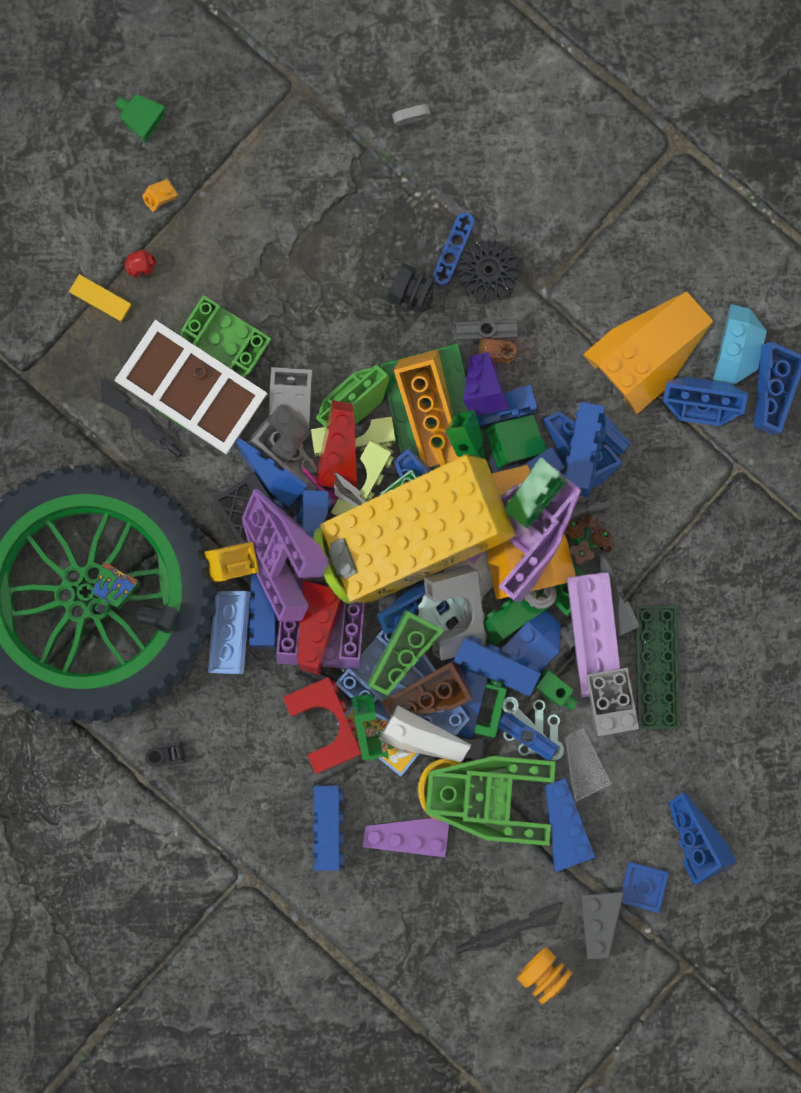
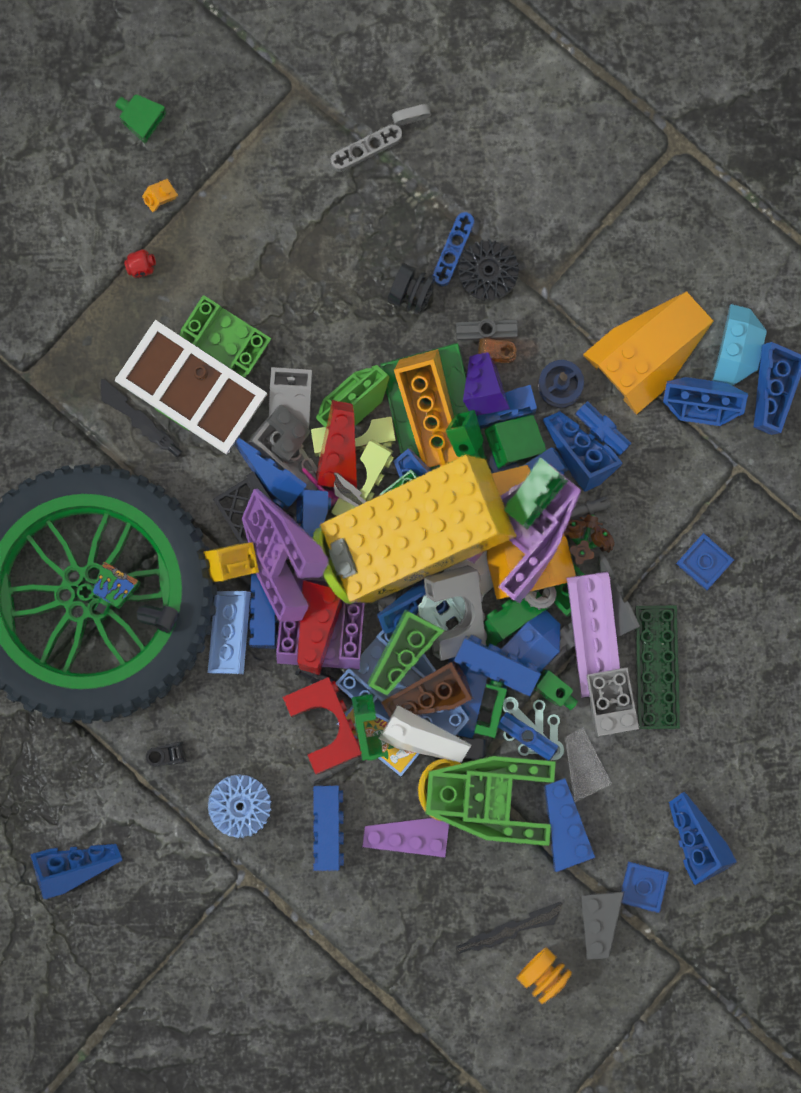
yellow tile [69,274,132,322] -> none
blue wedge [563,402,606,498] -> none
none -> blue wedge [30,844,122,899]
none -> light blue wheel [208,775,271,838]
none -> light grey beam [331,125,402,172]
none -> dark blue wheel [538,360,584,408]
none -> blue tile [676,533,734,591]

